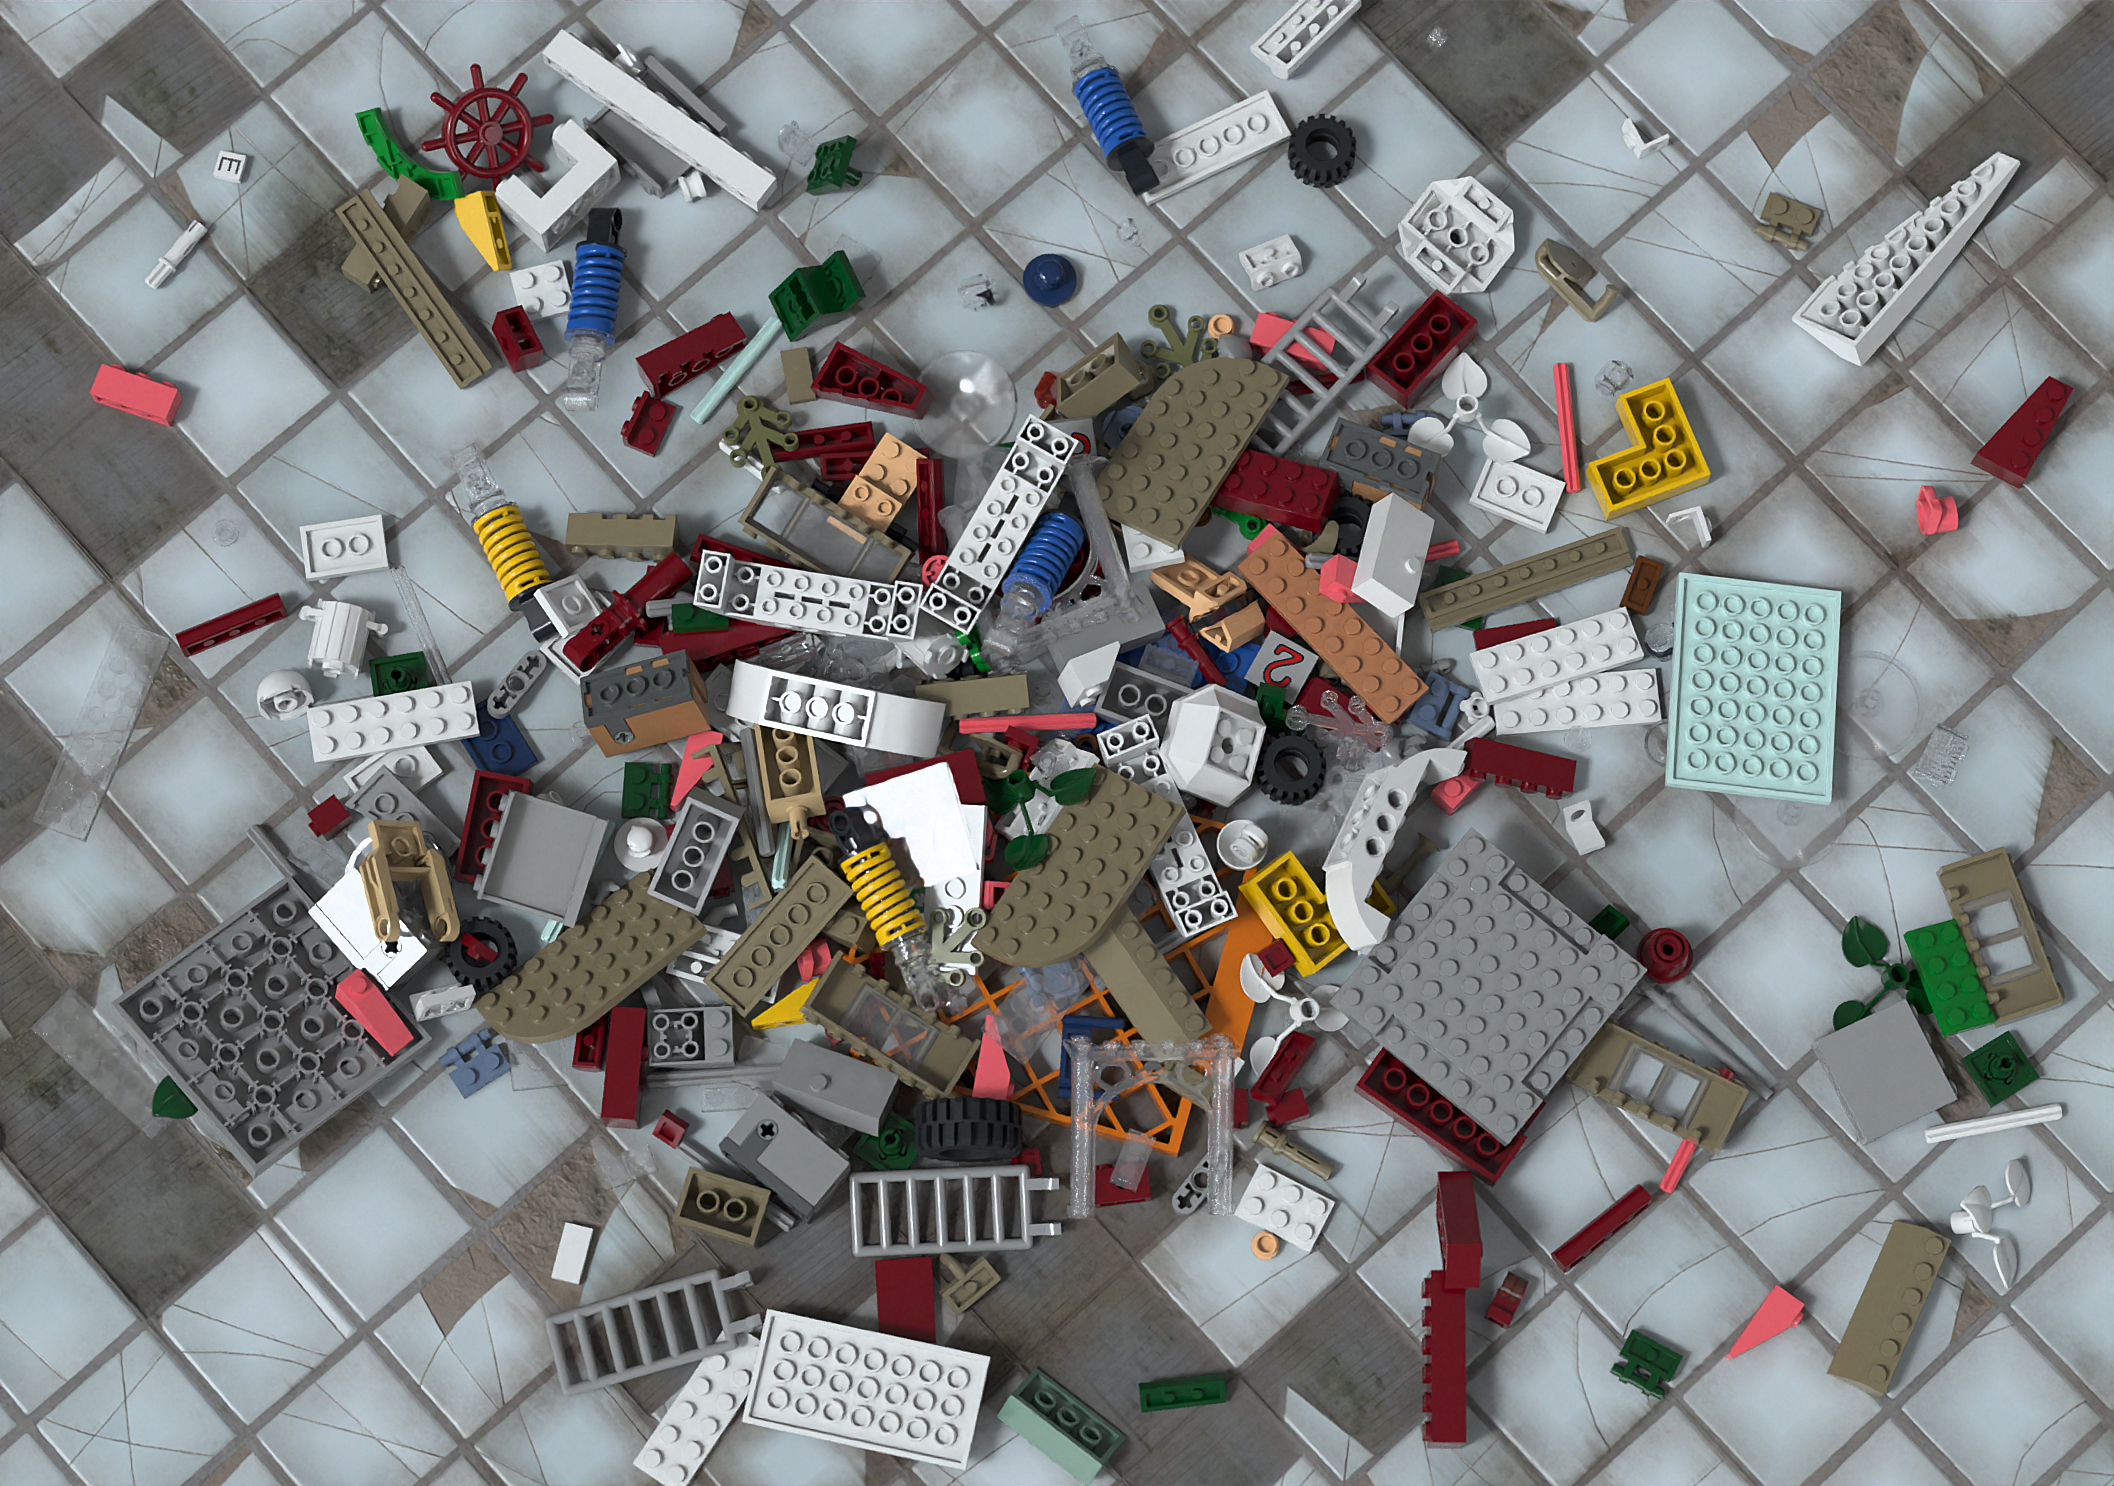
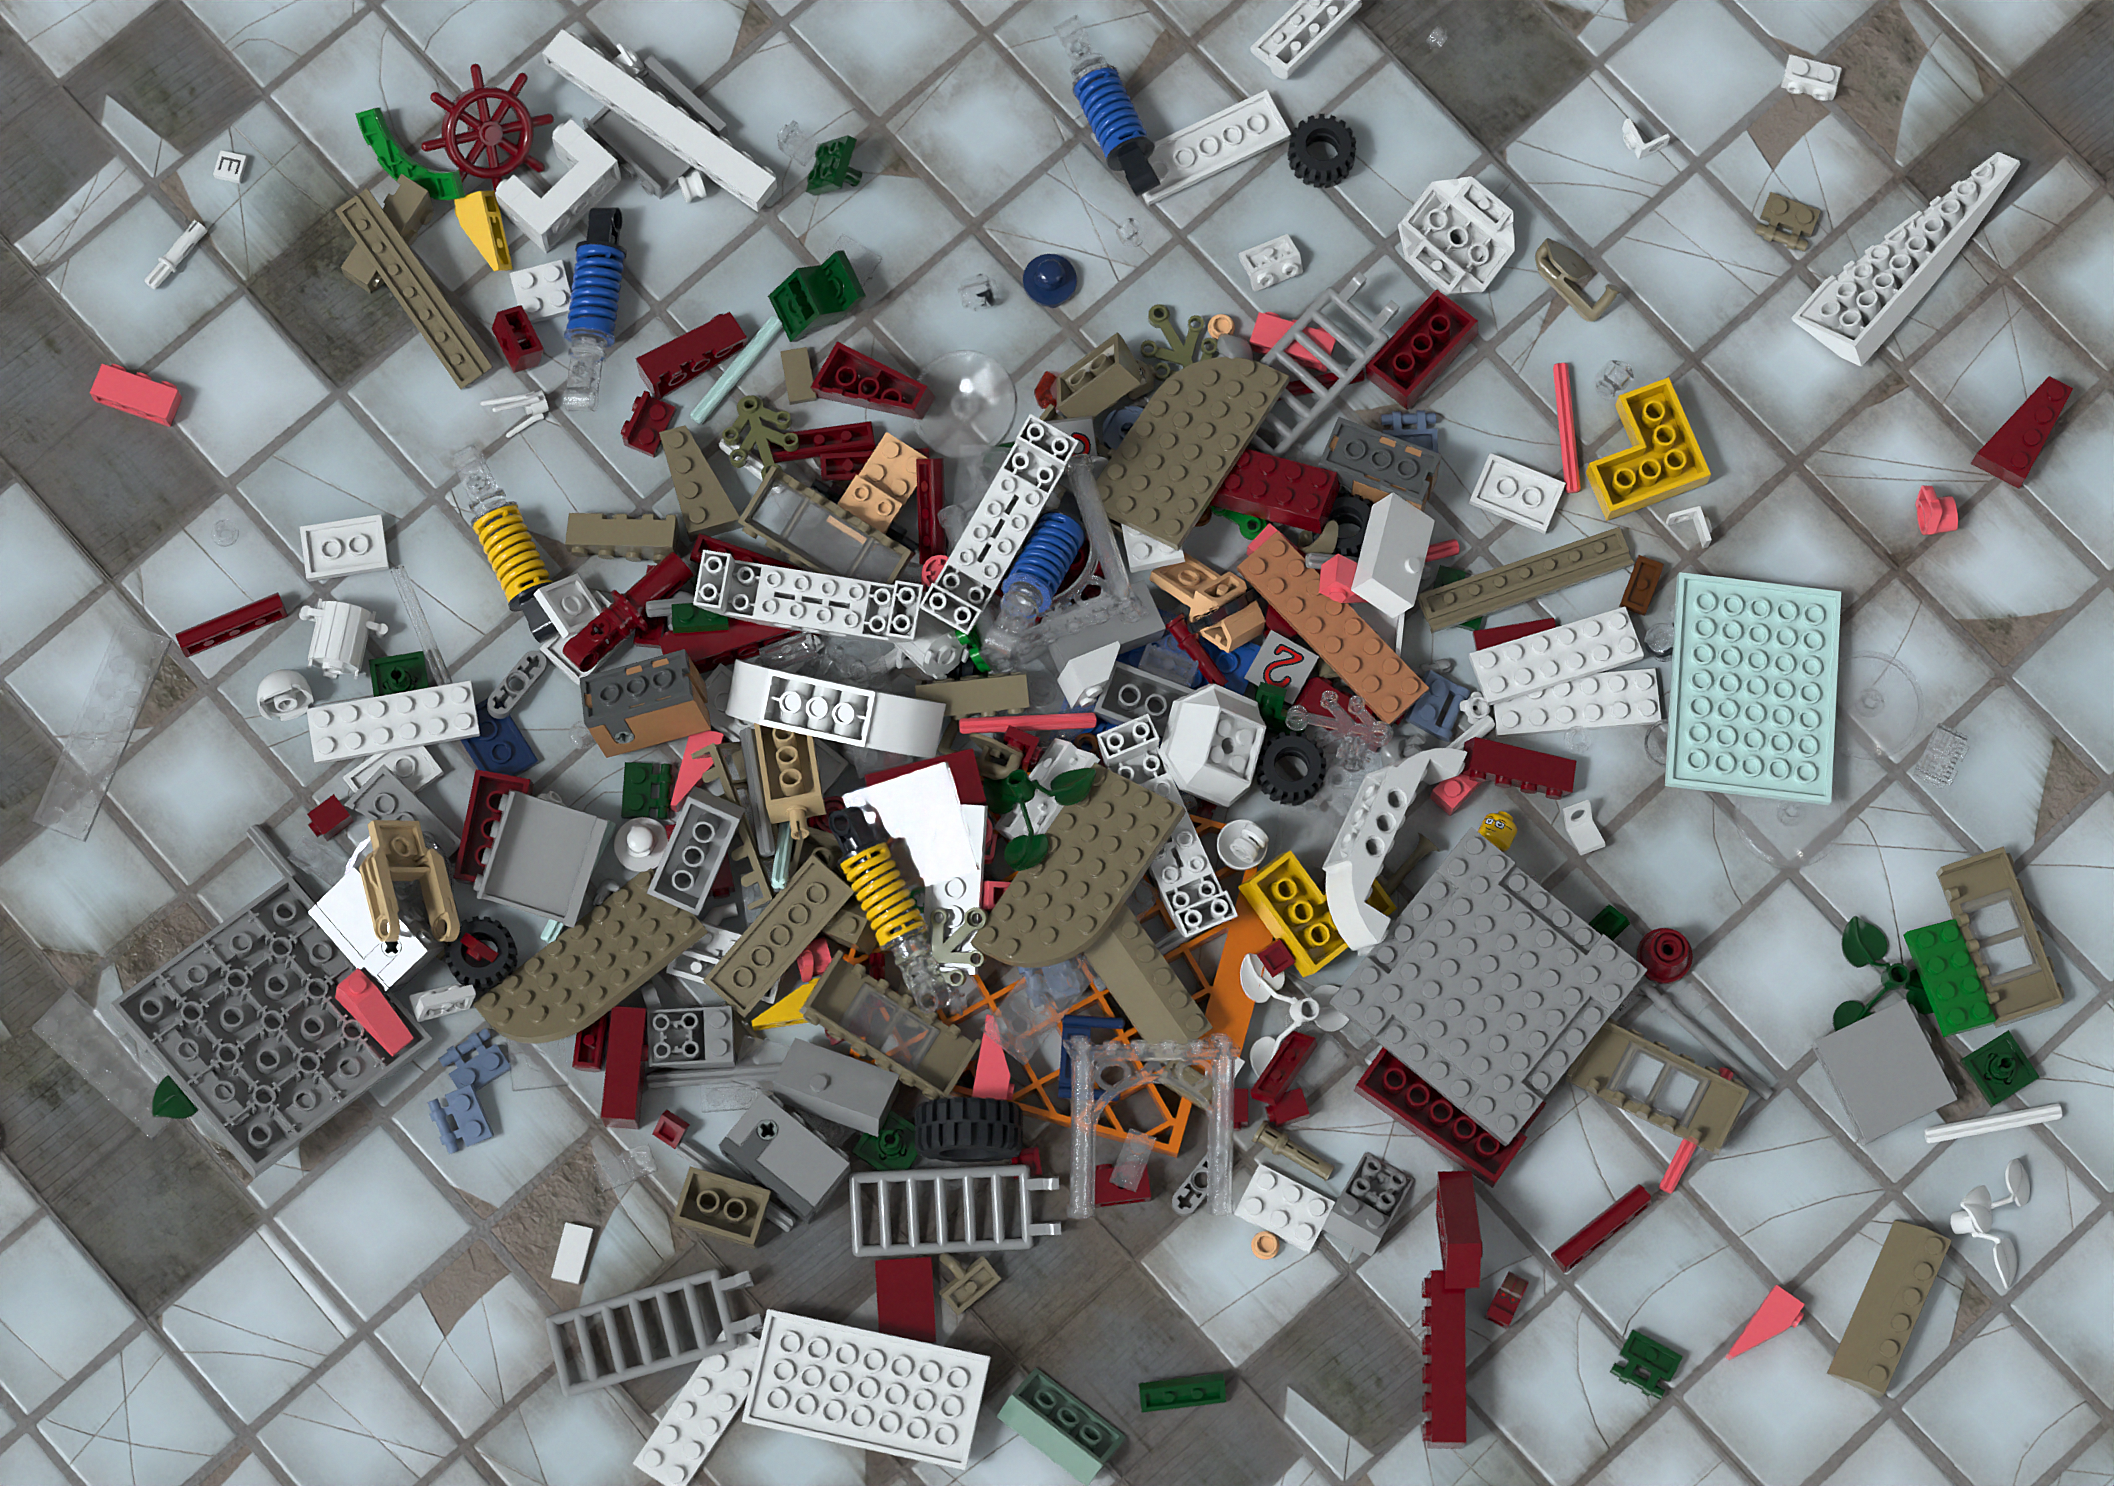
clear plate [1030,740,1070,780] -> none
white plant [1407,352,1531,463] -> none
none -> sand blue plate [427,1083,494,1154]
none -> white plant [480,390,549,438]
none -> dark tan wedge [659,425,743,542]
none -> light grey slope [1322,1152,1414,1257]
none -> yellow head [1477,811,1518,852]
none -> white bracket [1781,55,1841,101]

